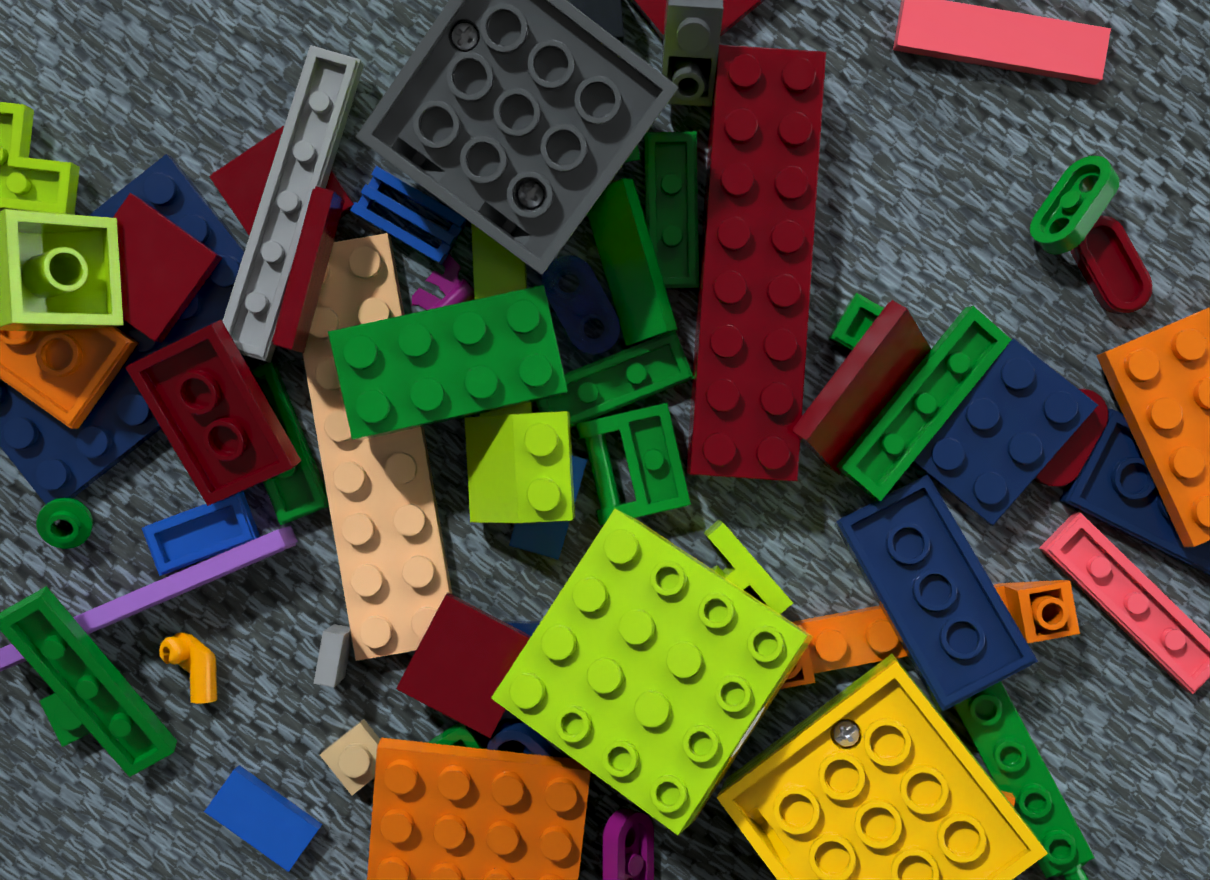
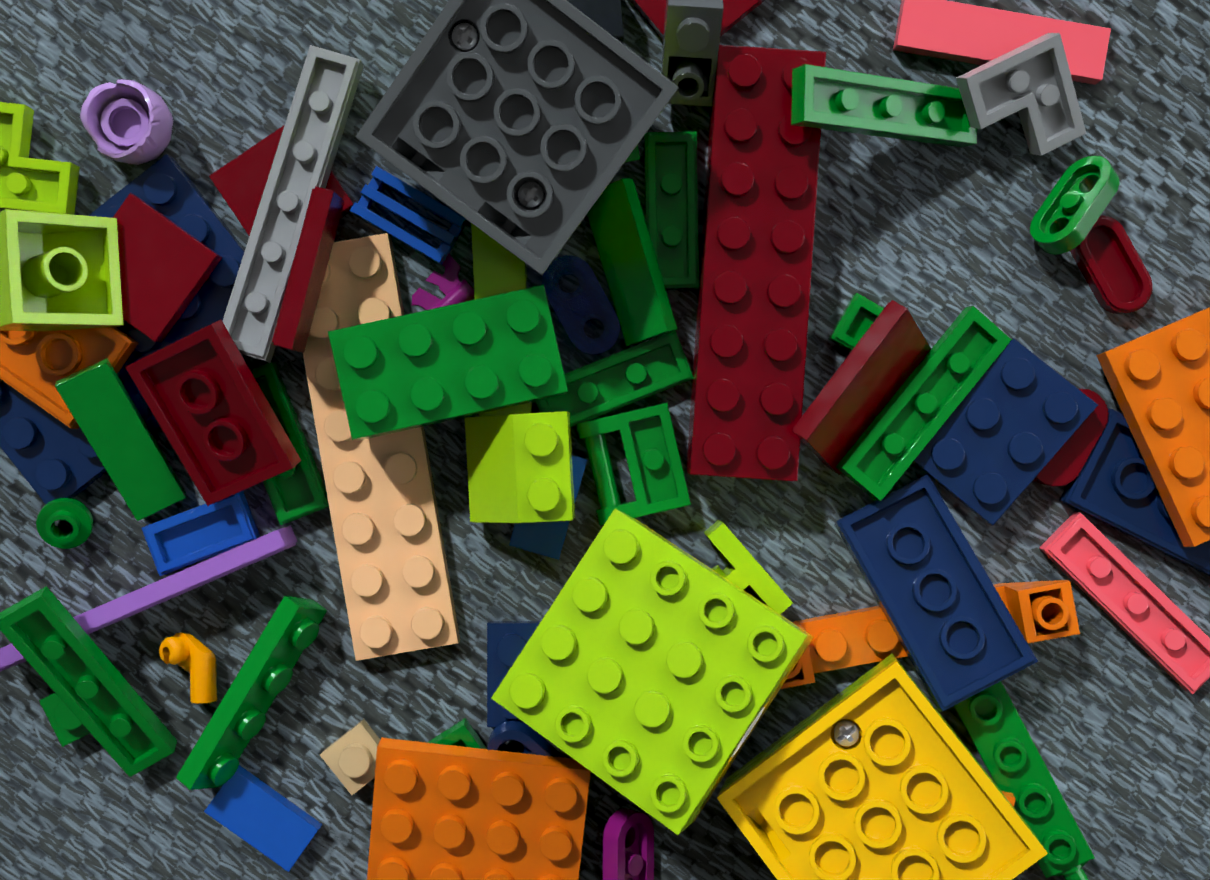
light grey tile [313,624,352,687] -> none
dark red tile [396,592,531,738] -> none
none -> green tile [55,358,186,521]
none -> lavender hair [80,79,173,165]
none -> green plate [176,596,327,790]
none -> green plate [791,64,977,147]
none -> light grey plate [956,33,1087,156]

